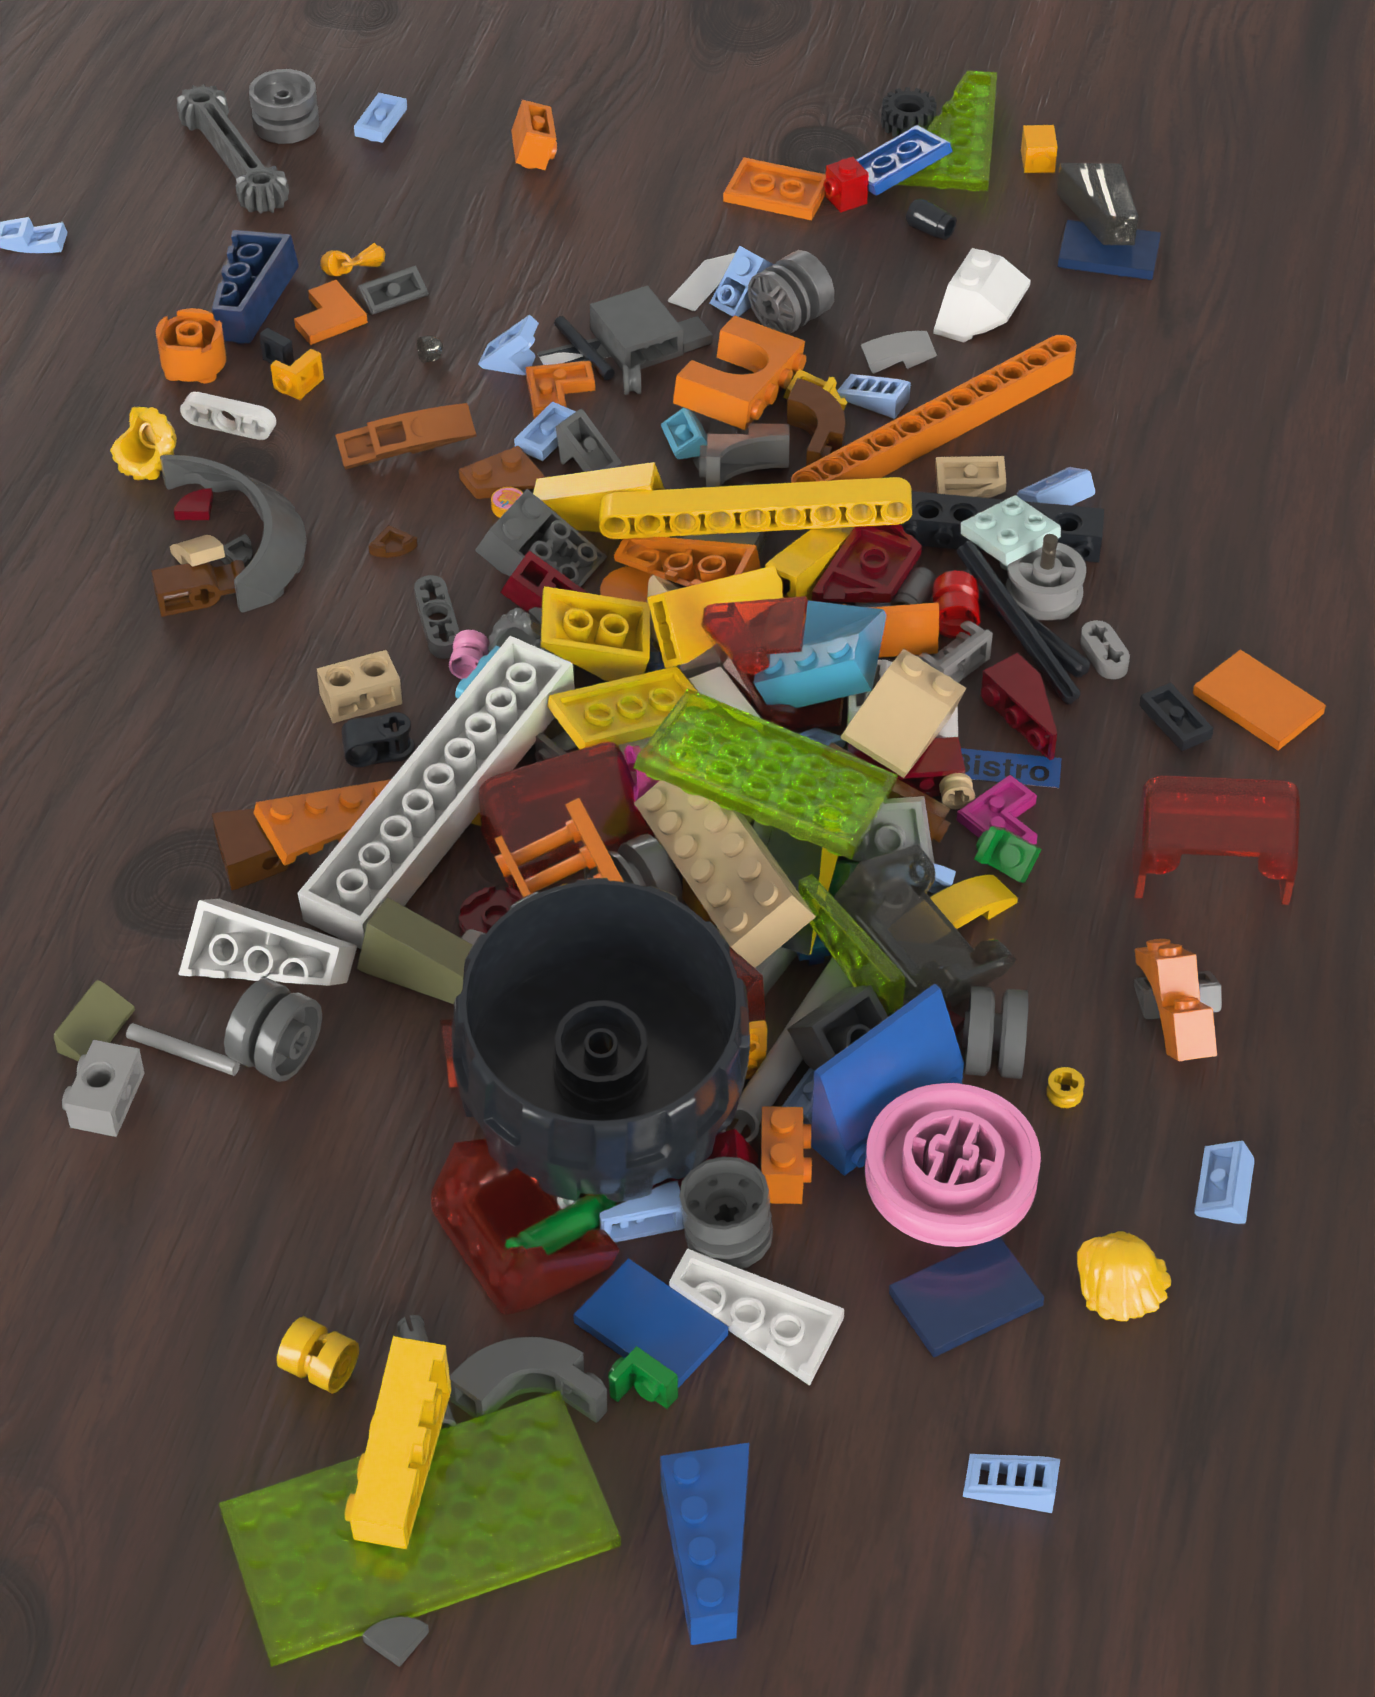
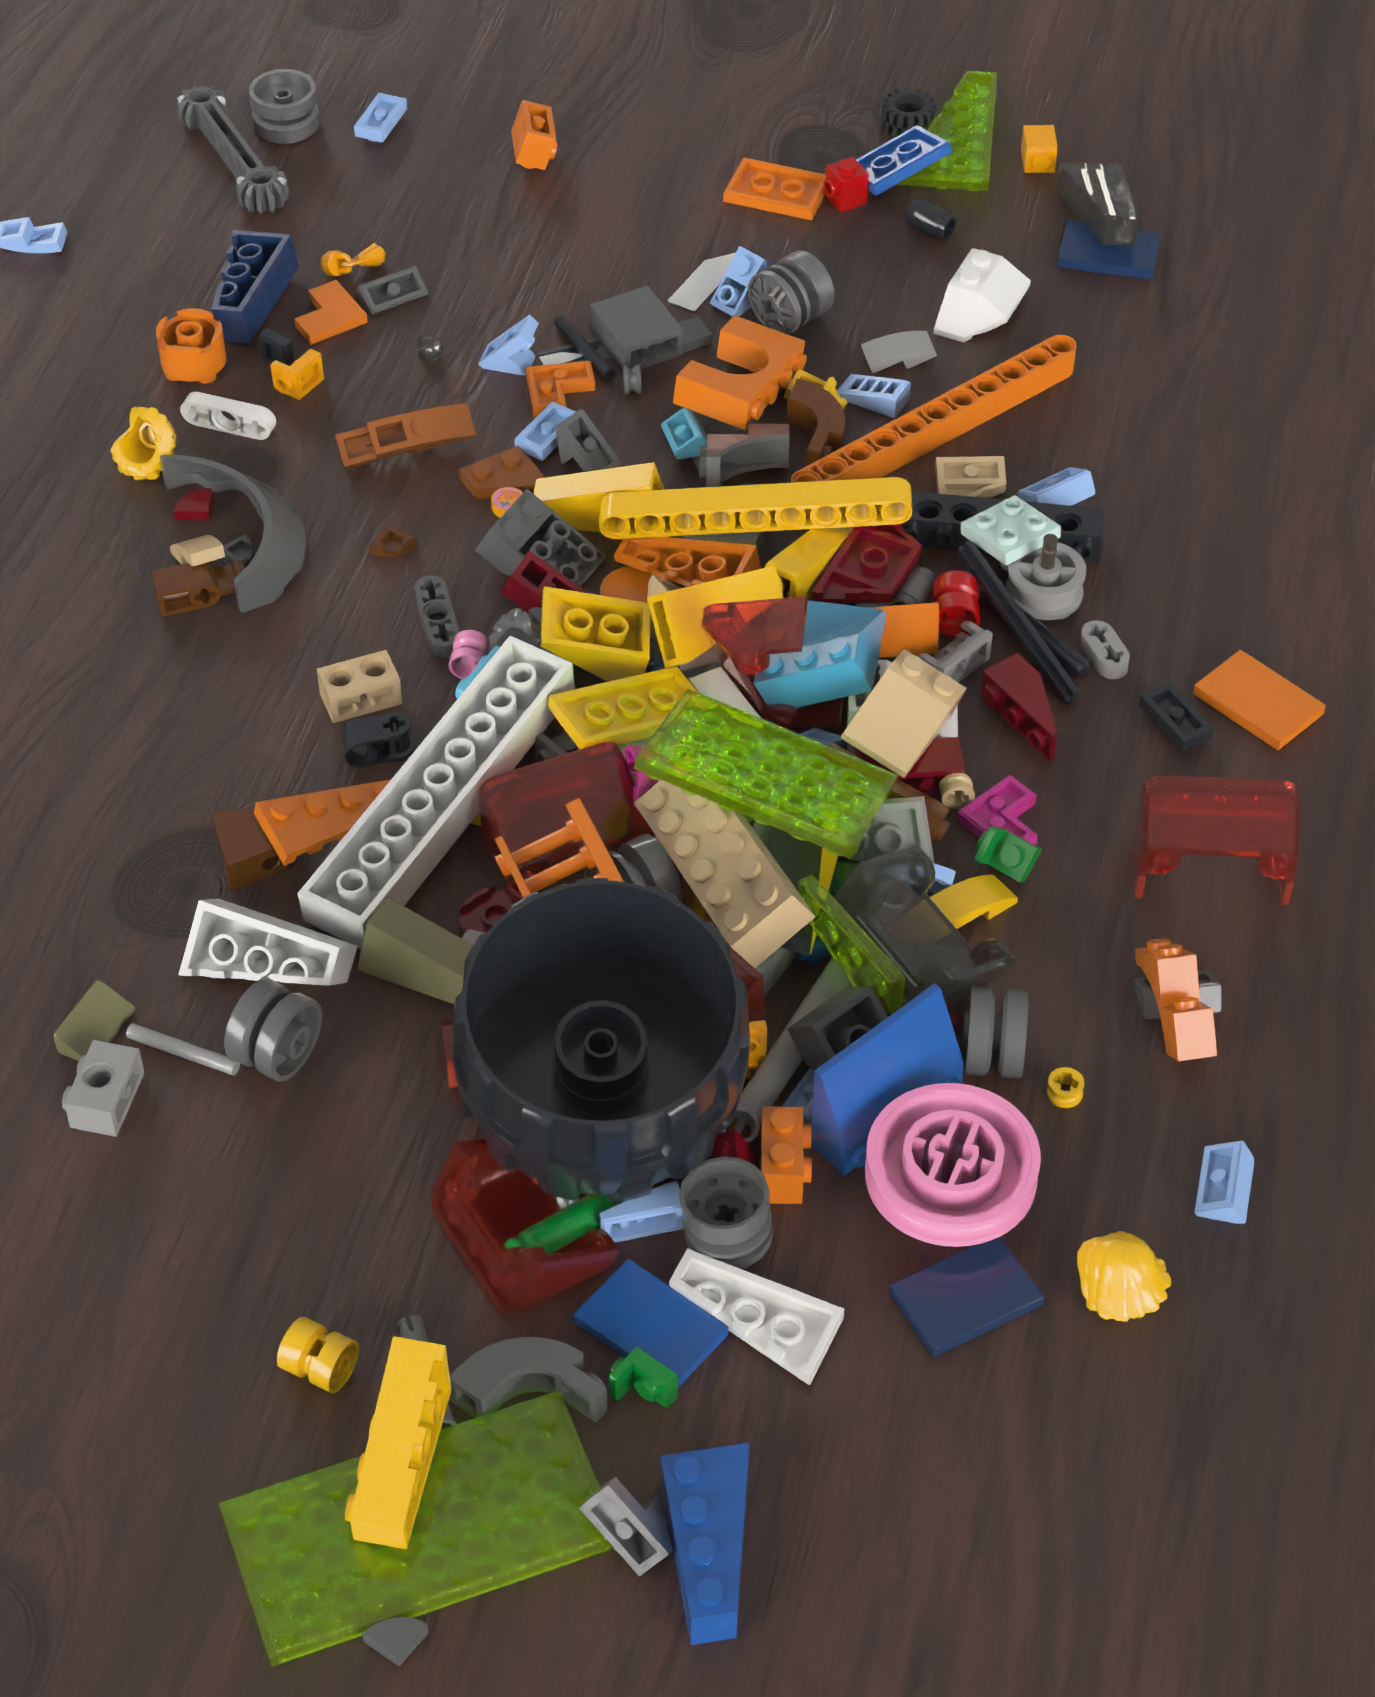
blue sticker [961,748,1062,788] -> none
light blue slope [963,1454,1060,1513] -> none
none -> flat silver slope [579,1477,673,1577]

